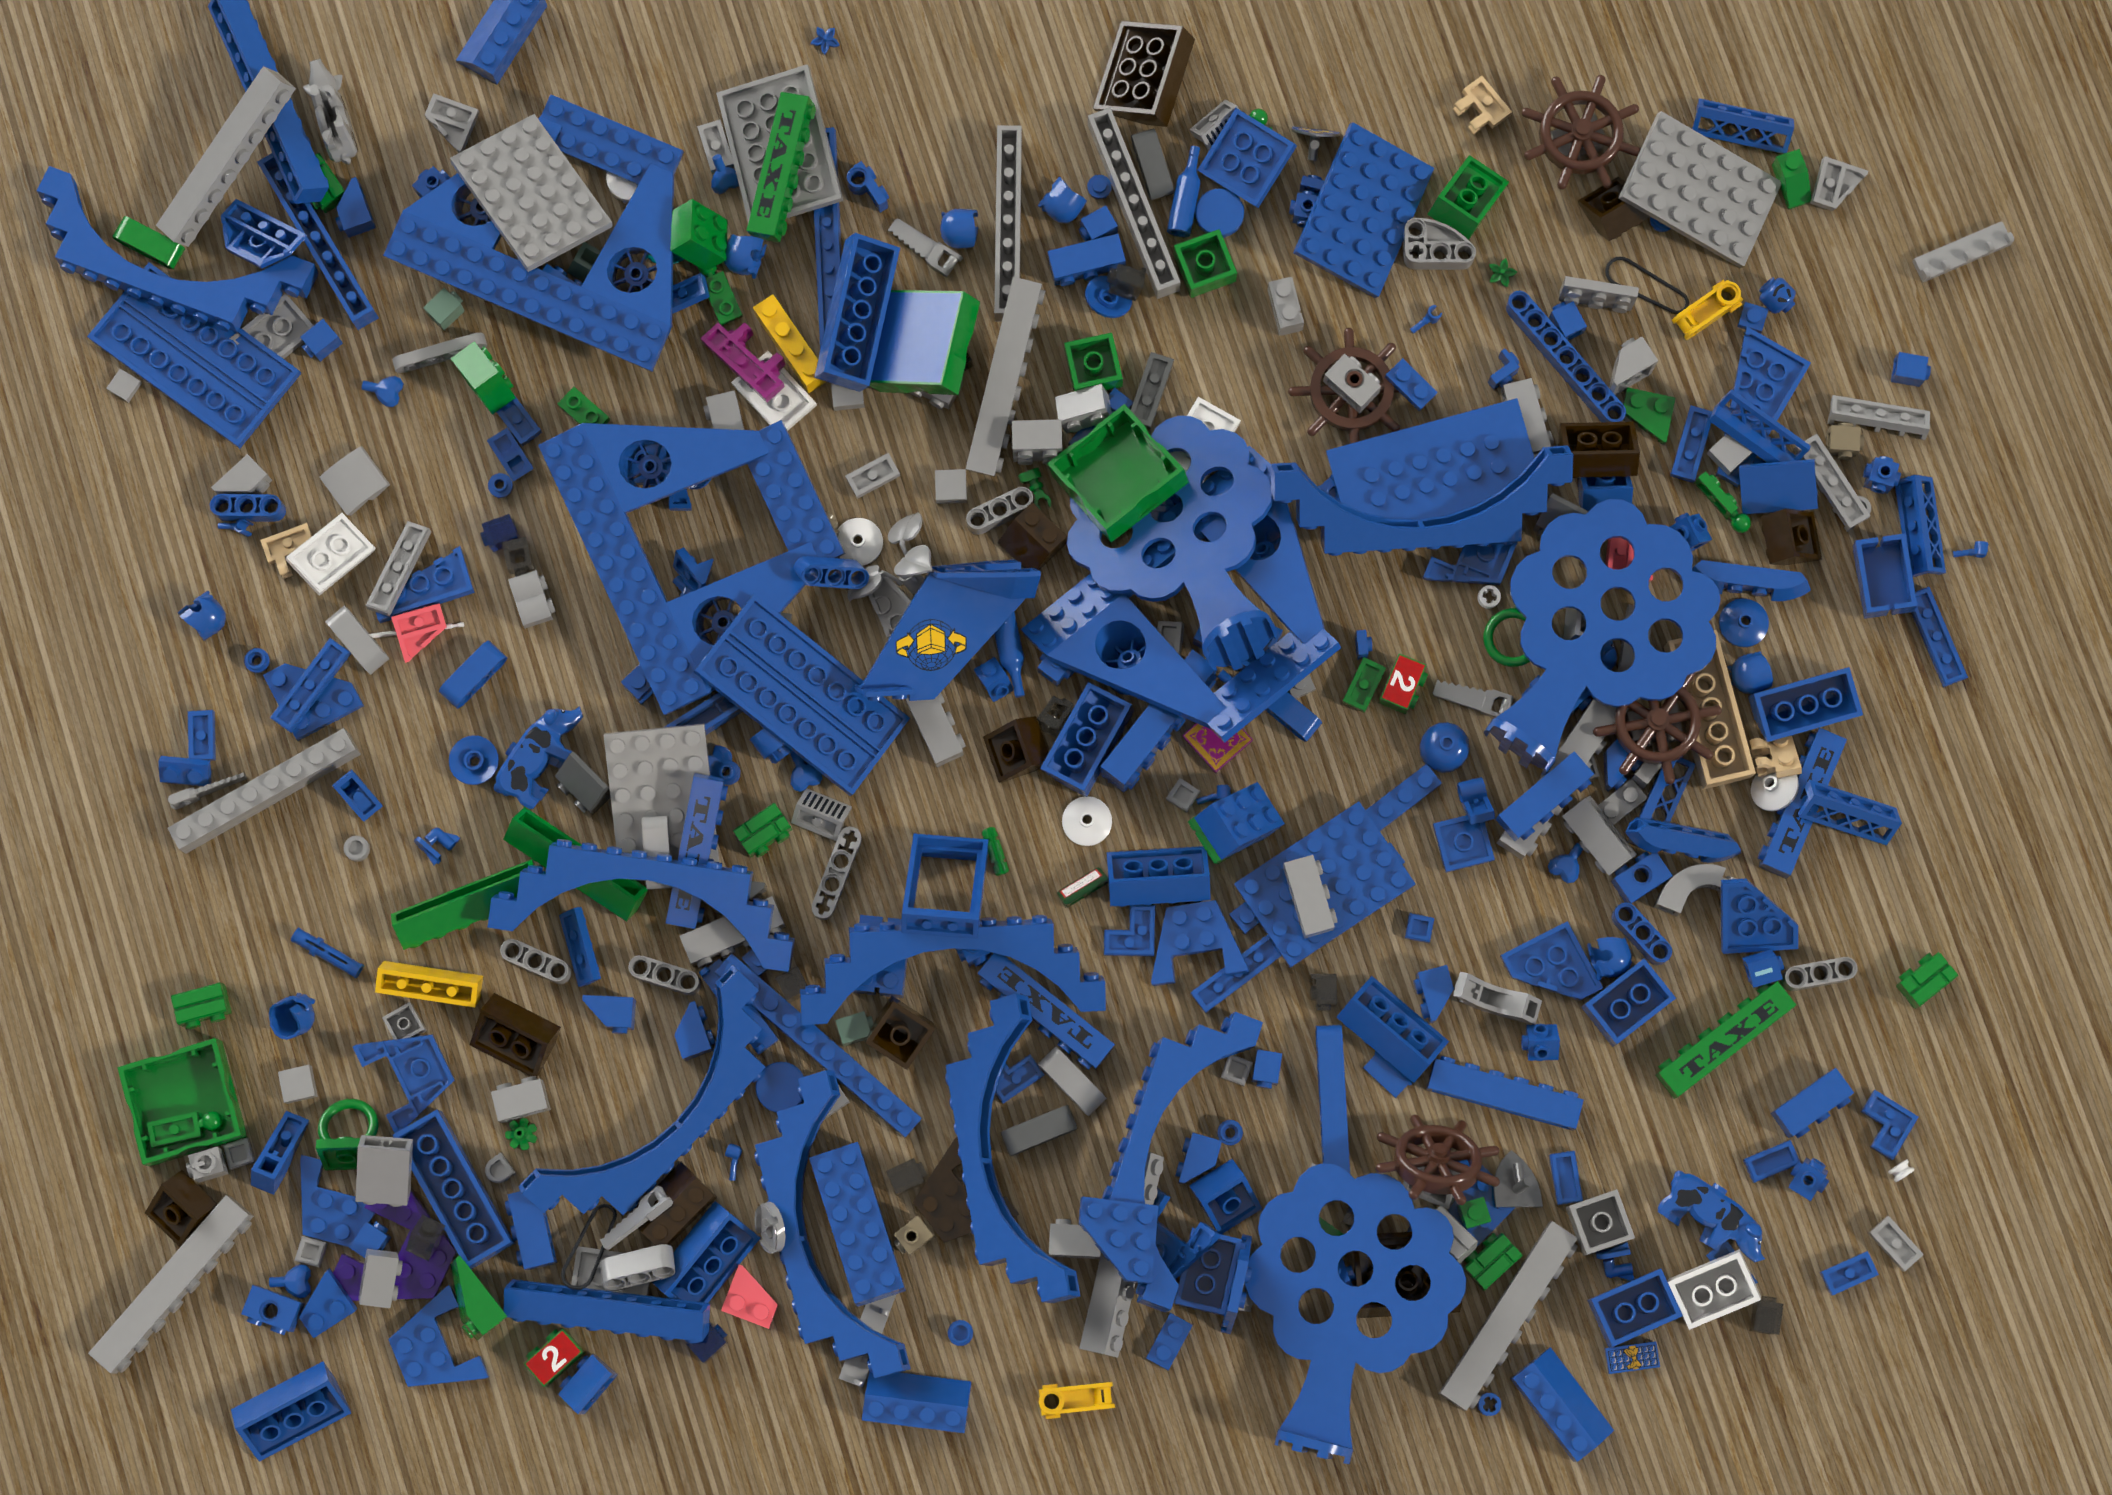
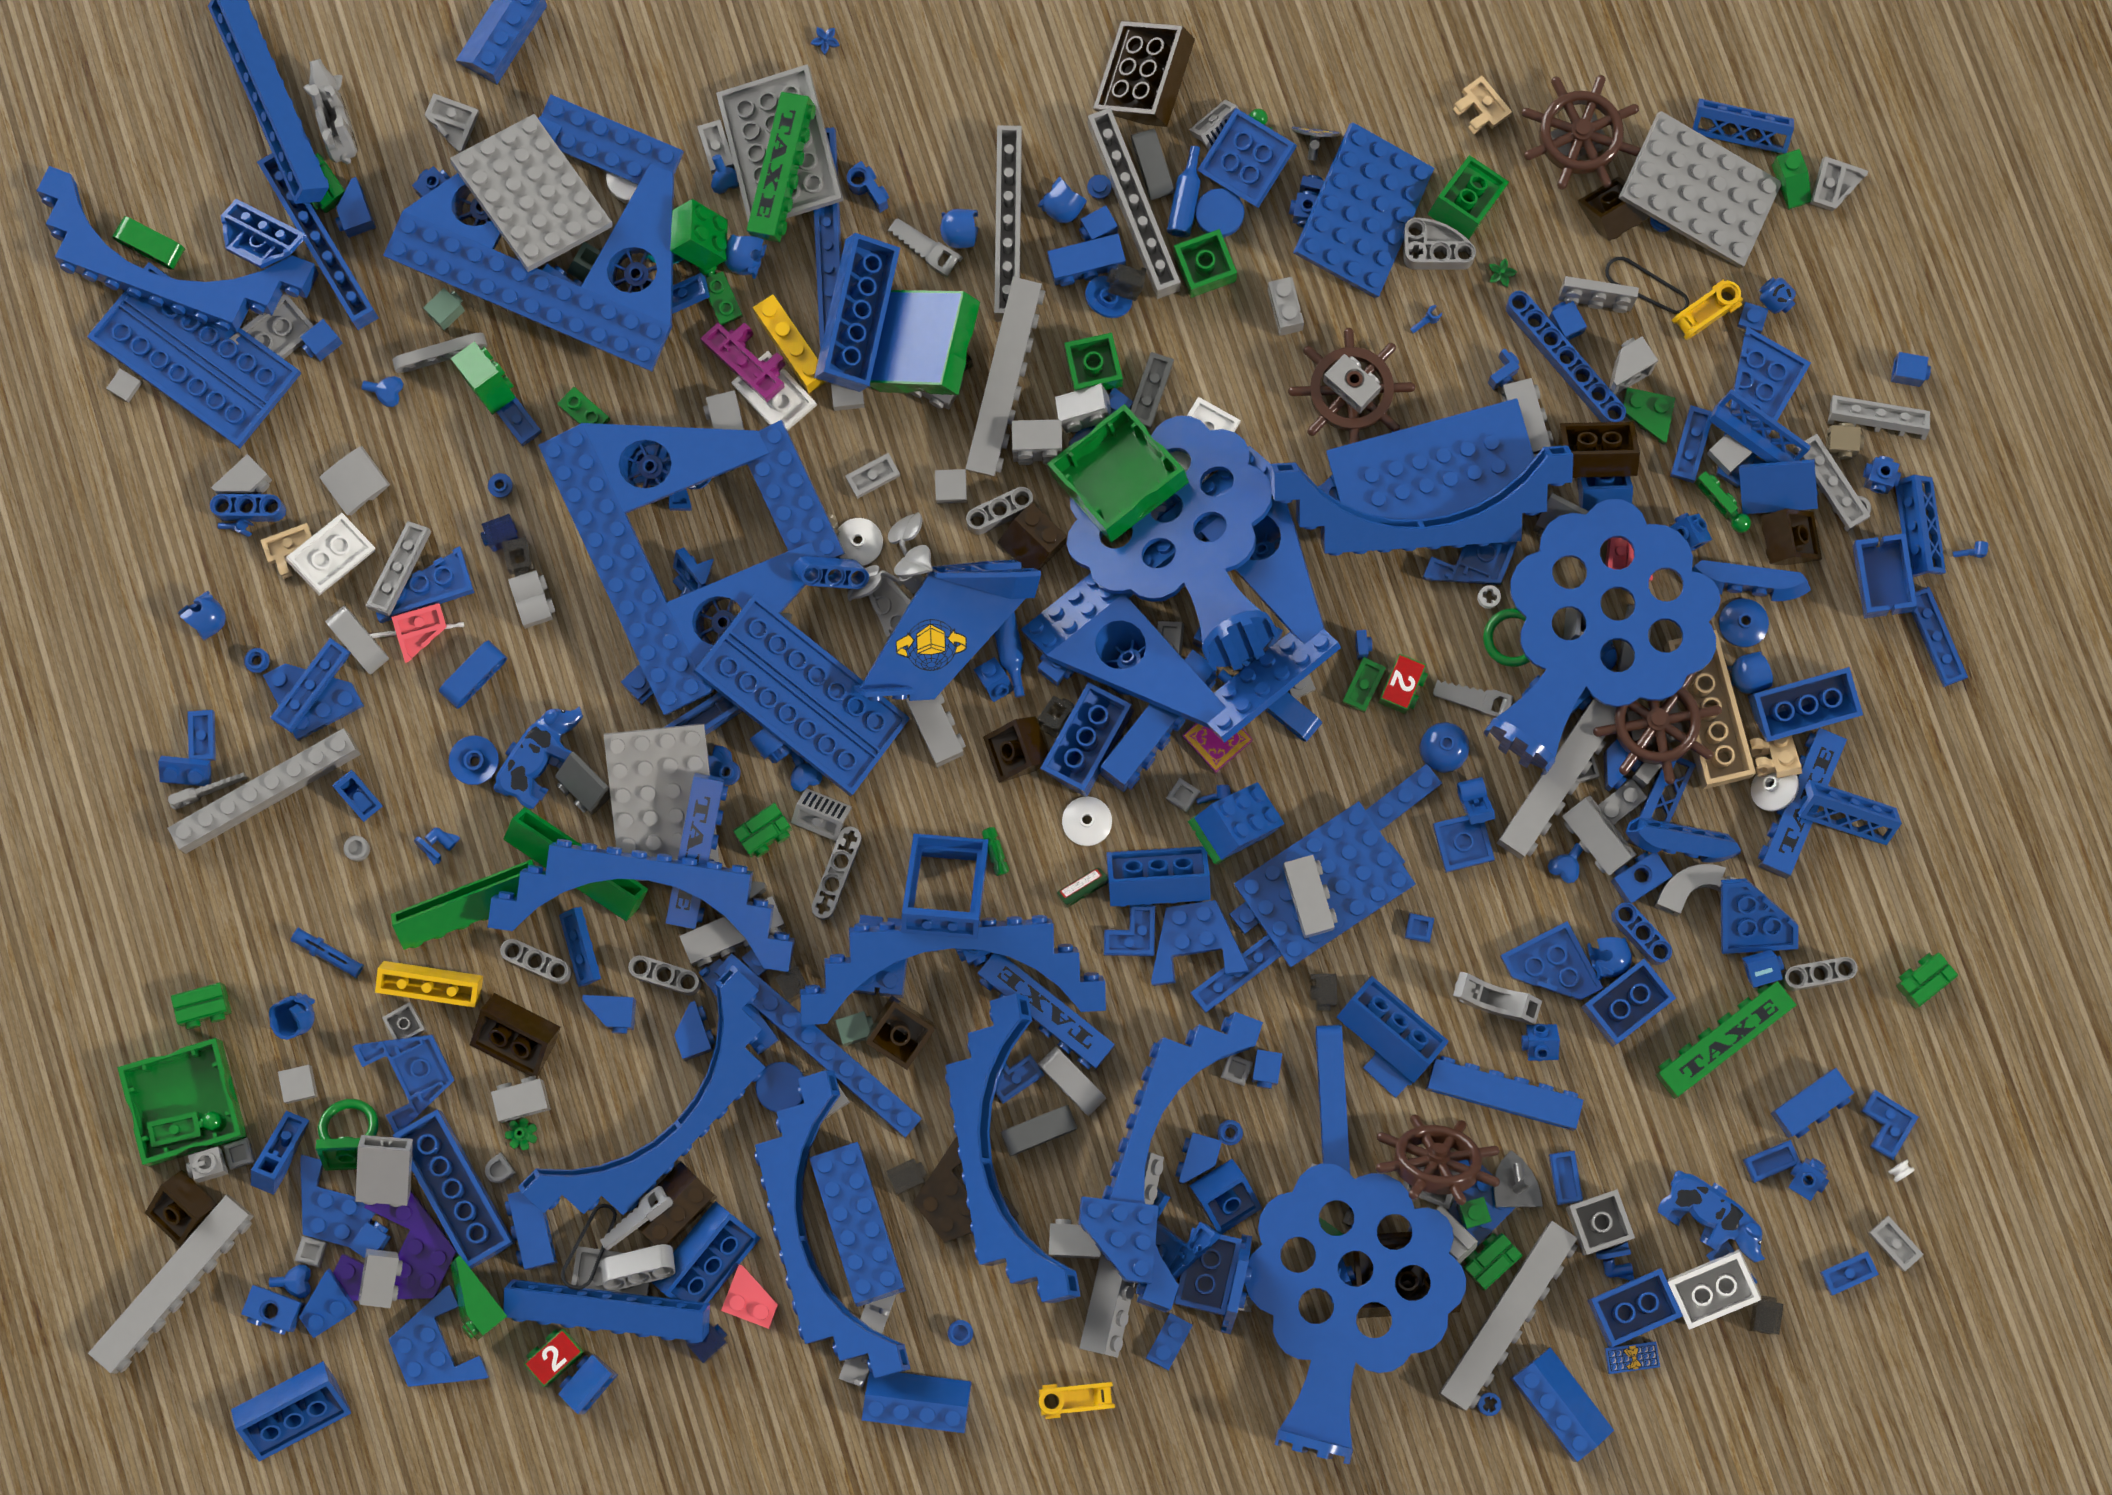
light grey brick [156,66,296,247] -> none
clear smoke brick [406,1214,445,1261] -> none
blue slope [487,427,534,481] -> none
light grey beam [642,816,673,889] -> none
blue hand [725,1143,742,1181] -> none
light grey tile [754,1202,785,1254] -> none
dark tan brick [894,1216,934,1256] -> none
green piece [1018,467,1051,509] -> none
blue plate [1385,358,1438,411] -> none
blue slope [1413,965,1454,1024] -> none
blue brick [1495,751,1594,841] -> none
light grey hinge [1912,221,2014,283] -> none

